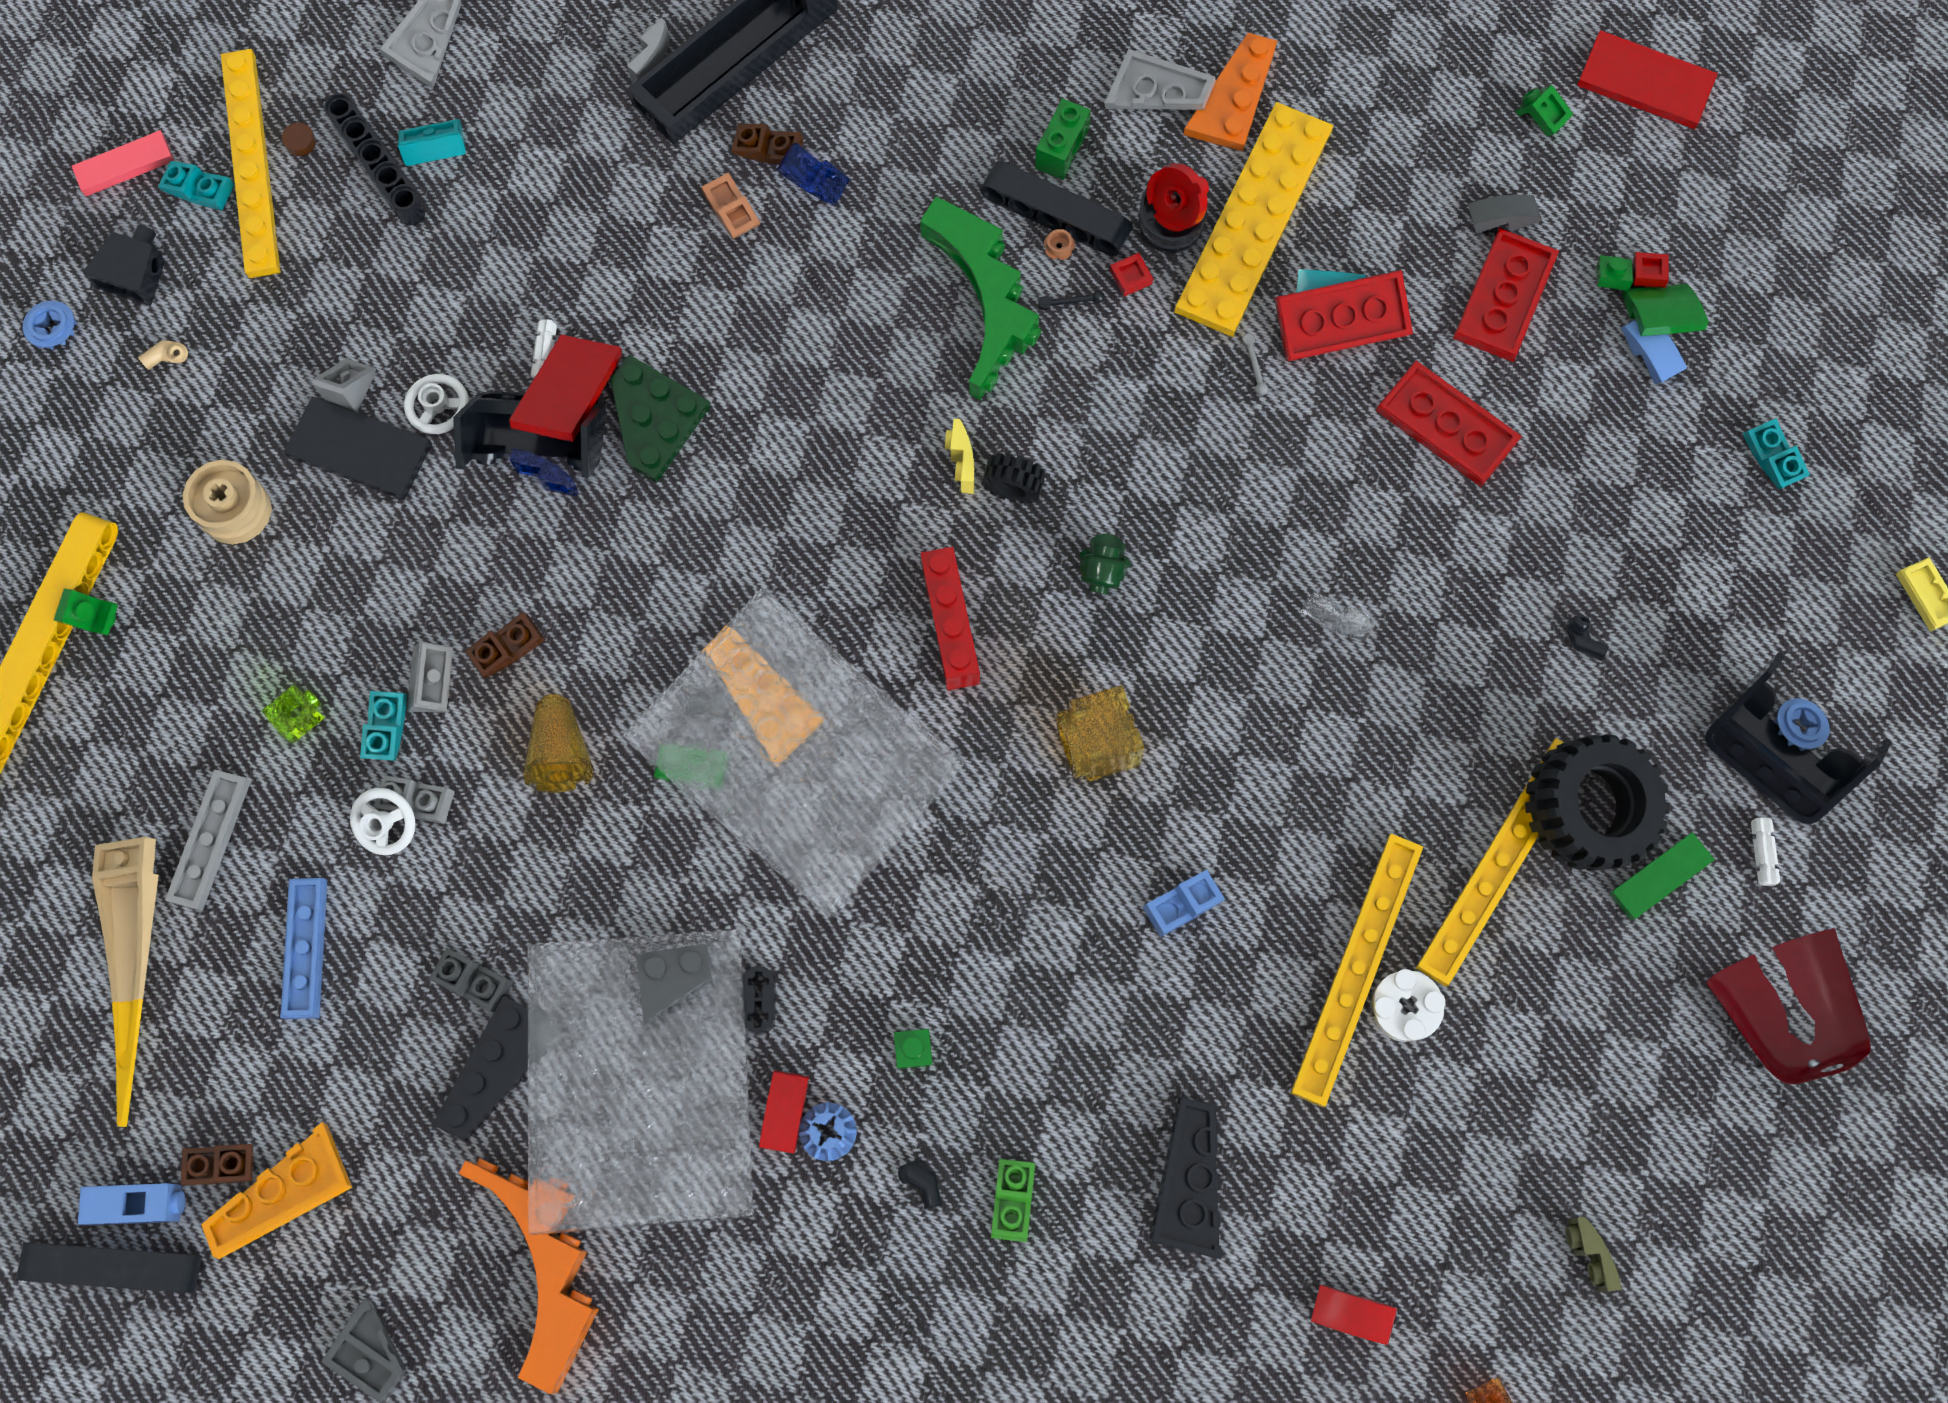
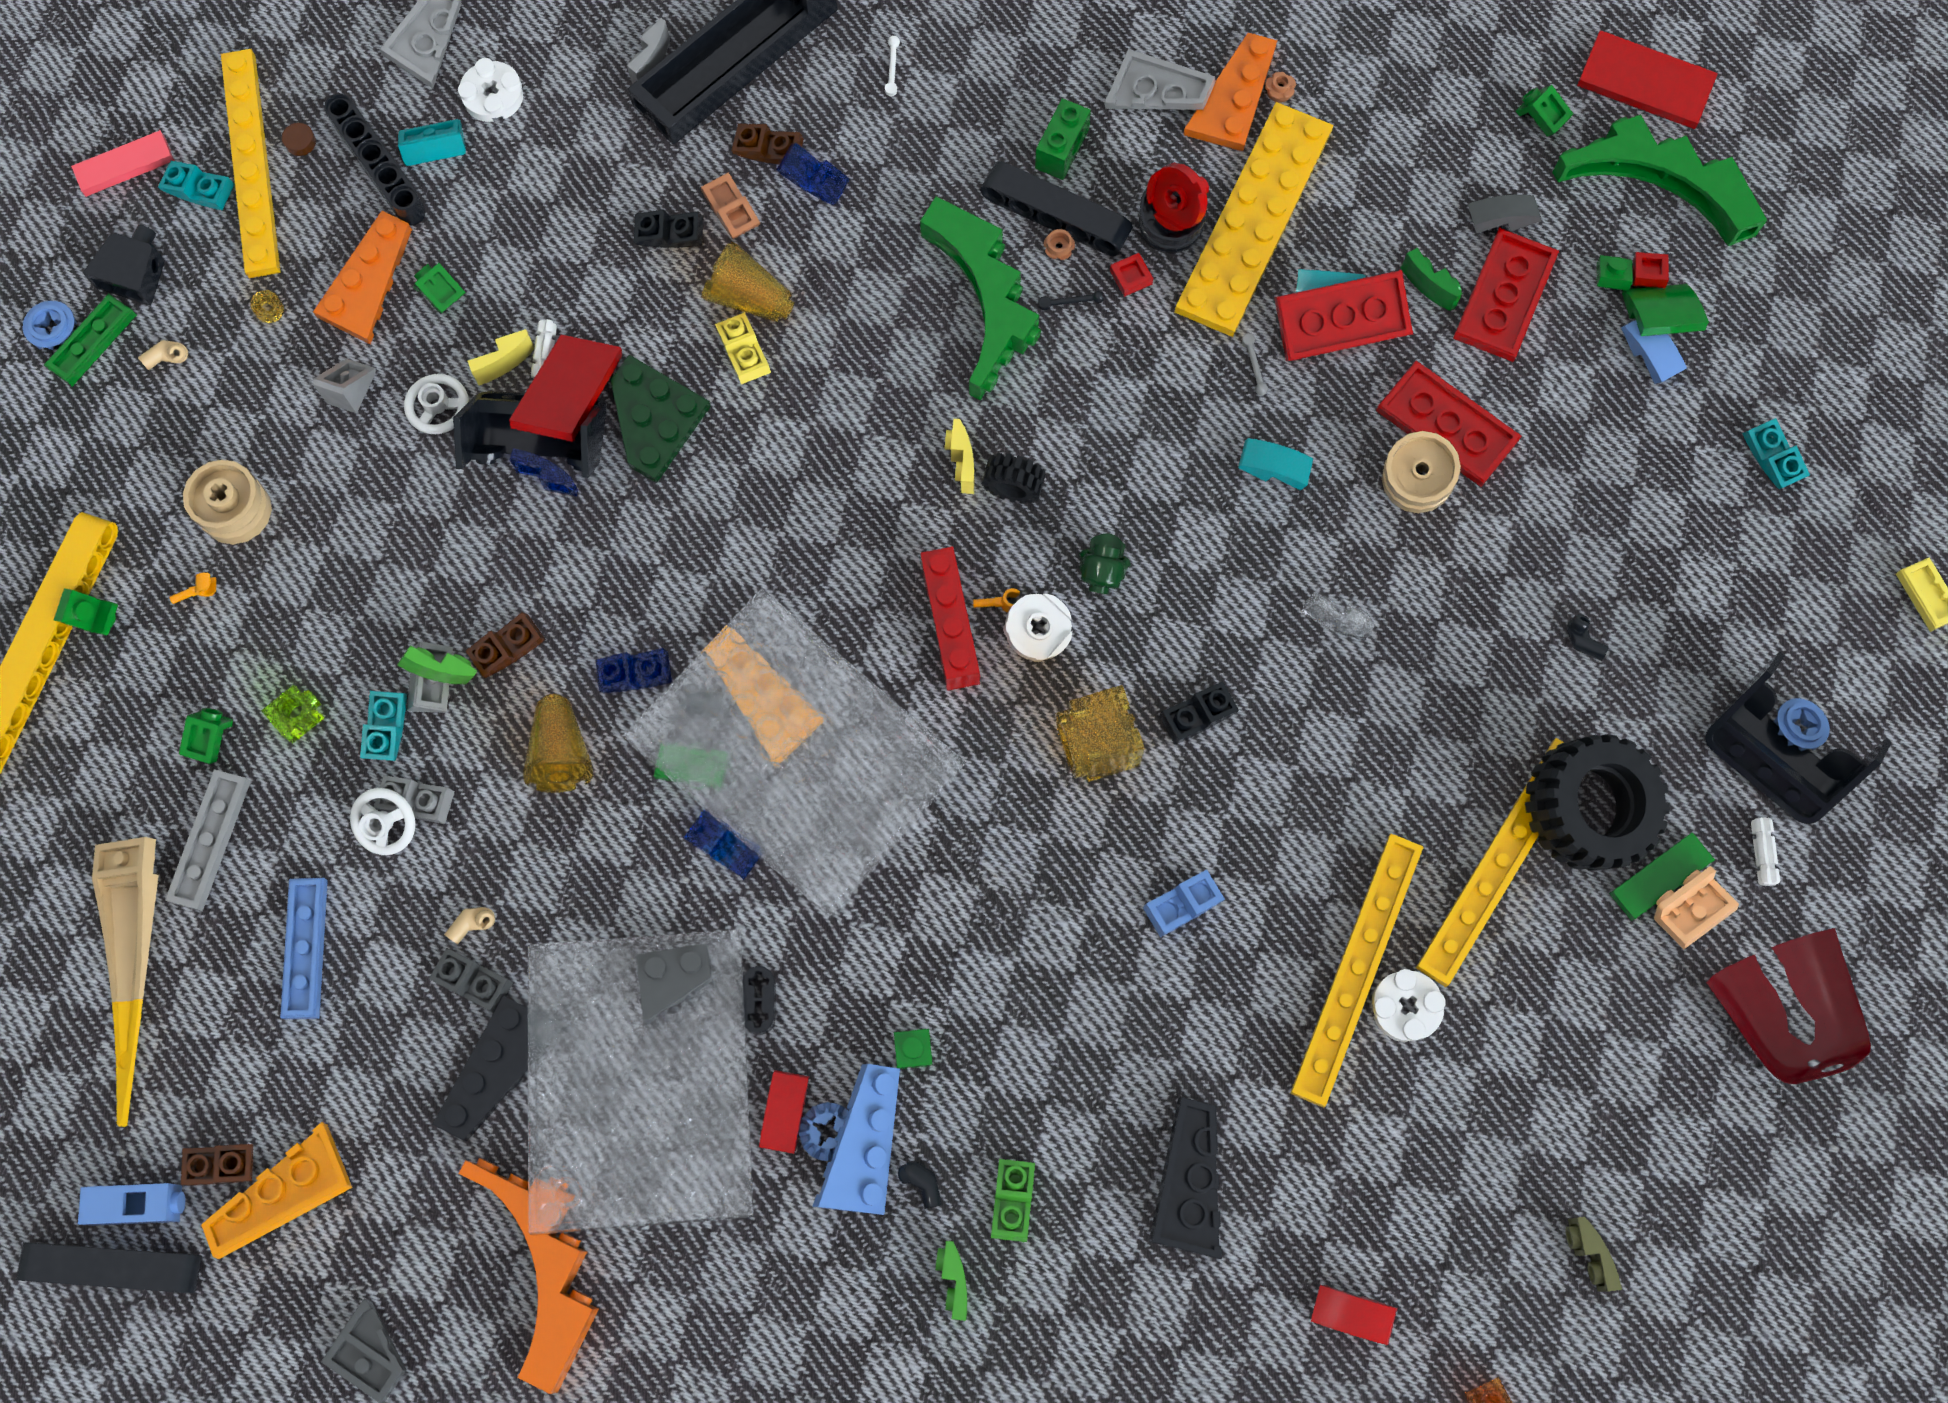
black tile [283,396,432,500] -> none
none -> green tile [44,294,137,387]
none -> light orange hand [169,573,216,604]
none -> green bracket [179,708,233,764]
none -> clear yellow bush [250,290,284,323]
none -> orange wing [313,211,412,345]
none -> bright green slope [397,645,478,684]
none -> green bracket [413,263,466,315]
none -> tan arm [444,907,495,945]
none -> white plate [458,58,523,122]
none -> light yellow slope [468,329,534,386]
none -> clear blue slope [595,648,672,693]
none -> black slope [633,209,704,248]
none -> clear blue slope [683,810,764,880]
none -> clear yellow cone [701,241,795,322]
none -> light yellow slope [715,312,771,385]
none -> medium blue wing [812,1064,900,1215]
none -> white hinge [885,36,900,96]
none -> bright green slope [935,1241,967,1321]
none -> light orange hand [973,588,1020,613]
none -> white plate [1003,594,1072,662]
none -> black slope [1159,681,1239,745]
none -> teal slope [1238,438,1314,490]
none -> nougat plate [1265,72,1296,103]
none -> tan wheel [1382,431,1461,513]
none -> green slope [1401,248,1462,311]
none -> green arch [1552,114,1767,246]
none -> light nougat bracket [1654,866,1739,950]

